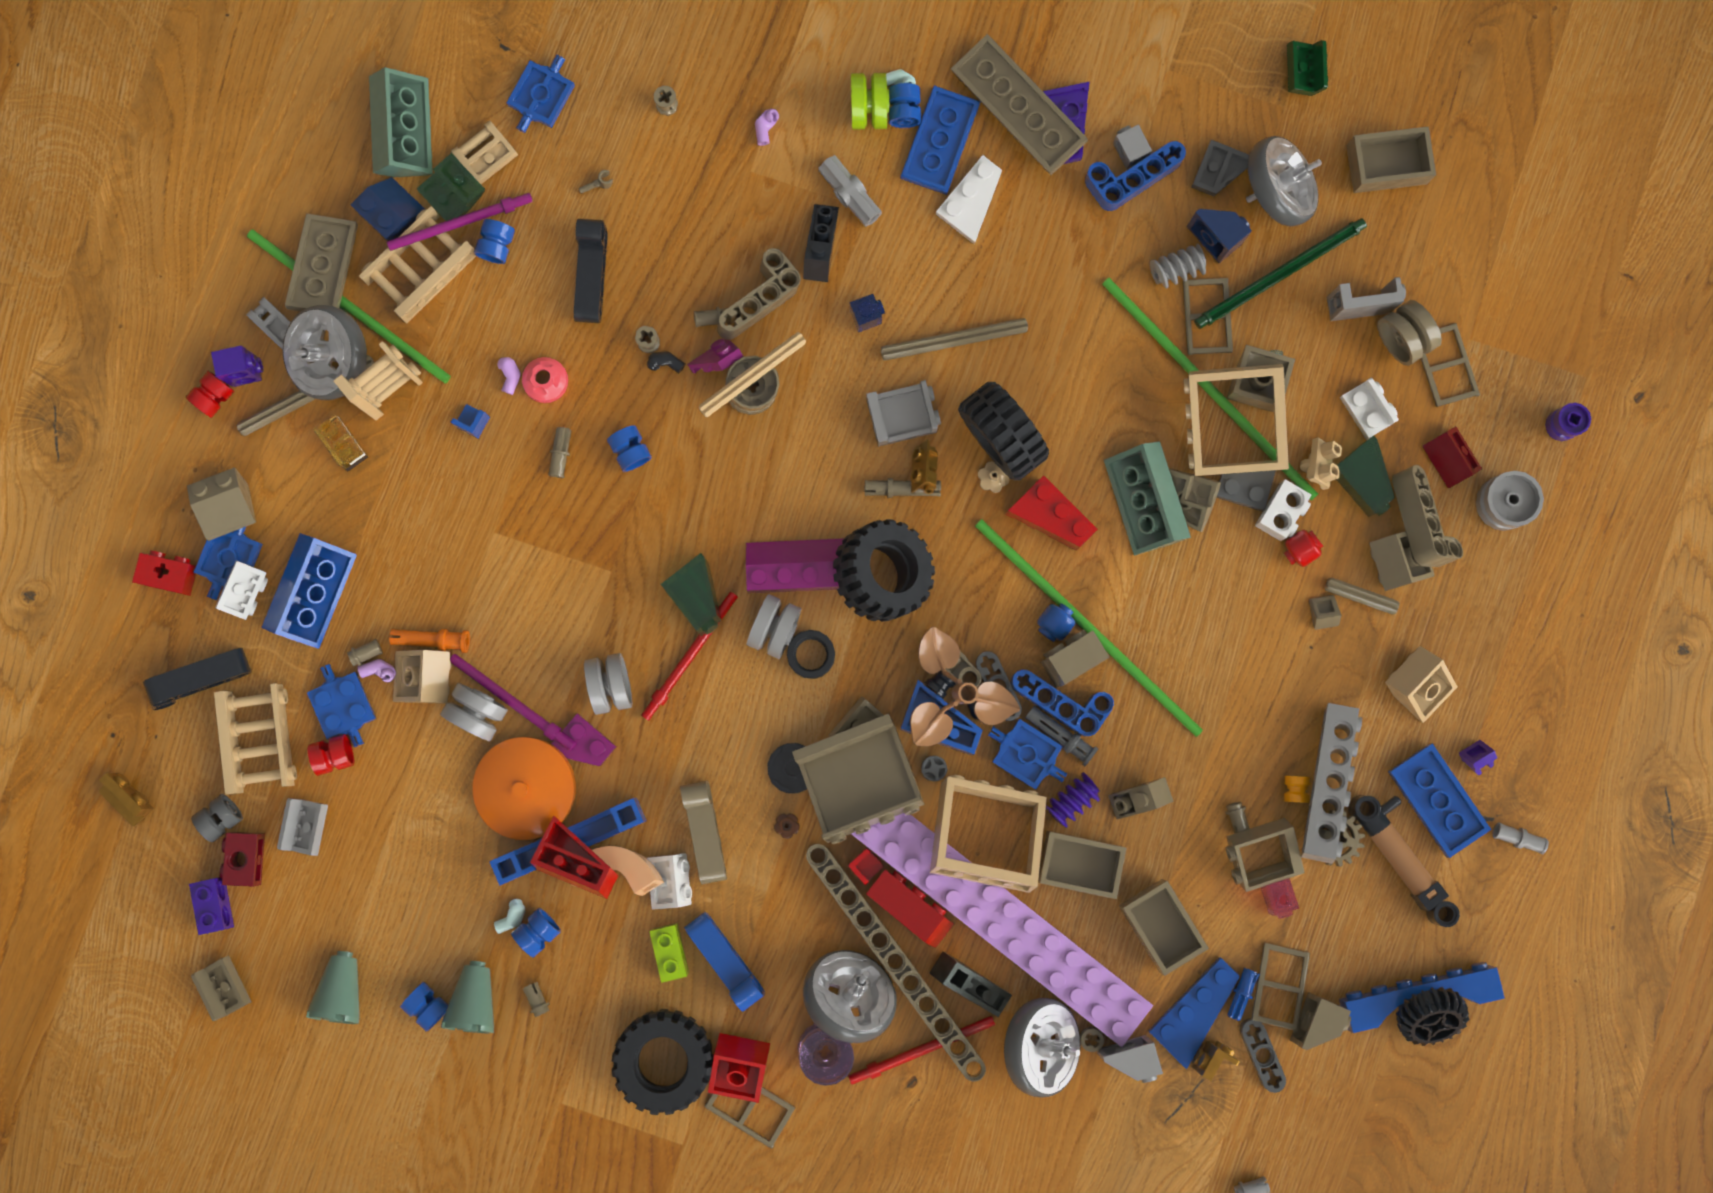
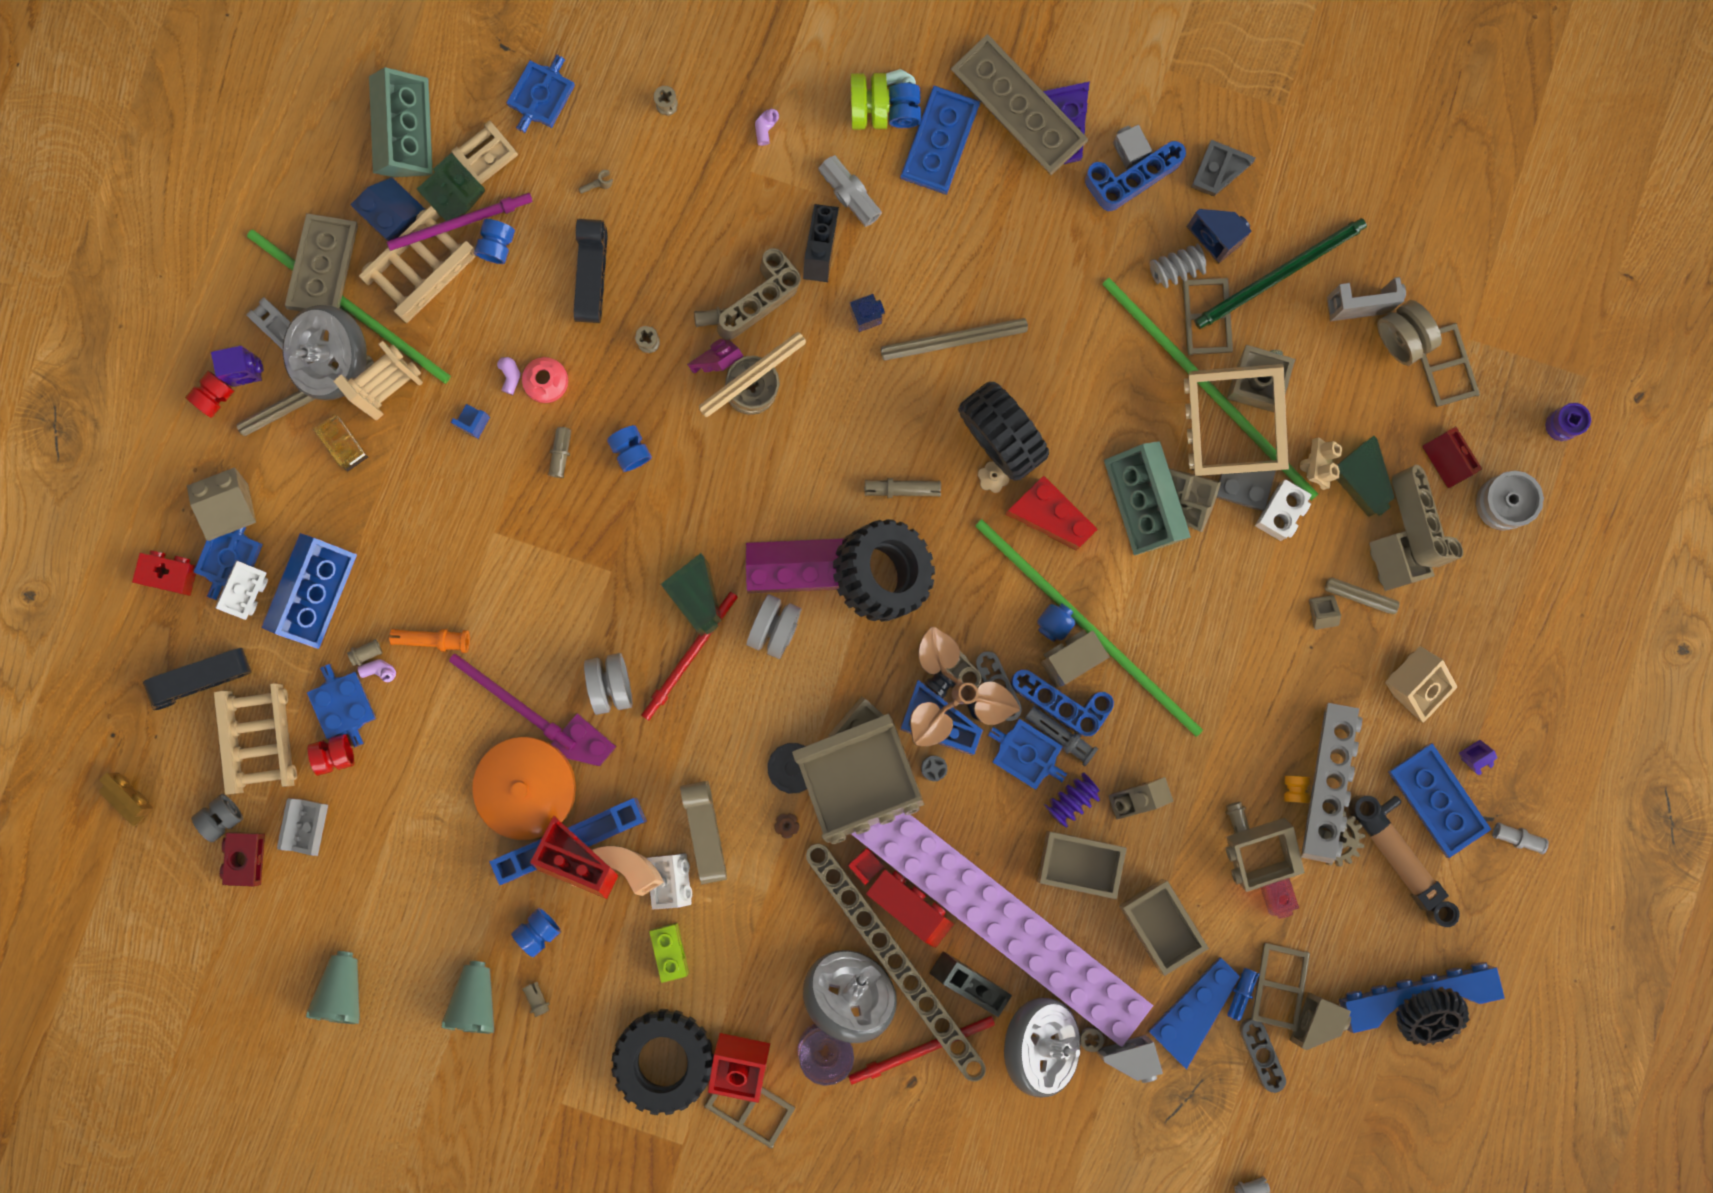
dark purple brick [189,877,234,935] -> none
dark tan bracket [191,956,252,1021] -> none
tan slope [393,650,451,703] -> none
blue wheel [400,982,448,1032] -> none
light grey wheel [440,683,508,741] -> none
light aqua arm [494,899,525,934] -> none
black arm [647,351,686,374] -> none
blue beam [684,912,765,1012] -> none
black tyre [787,630,835,679] -> none
light grey panel [866,380,941,447] -> none
pearl gold hinge [910,439,938,494] -> none
tan window [930,775,1047,893] -> none
white wing [936,155,1002,245] -> none
pearl gold bracket [1193,1040,1240,1081] -> none
wheel [1246,136,1322,227] -> none
red head [1284,529,1324,567] -> none
dark green bracket [1287,40,1328,96] -> none
white bracket [1340,378,1398,440] -> none
dark tan piece [1346,126,1436,193] -> none

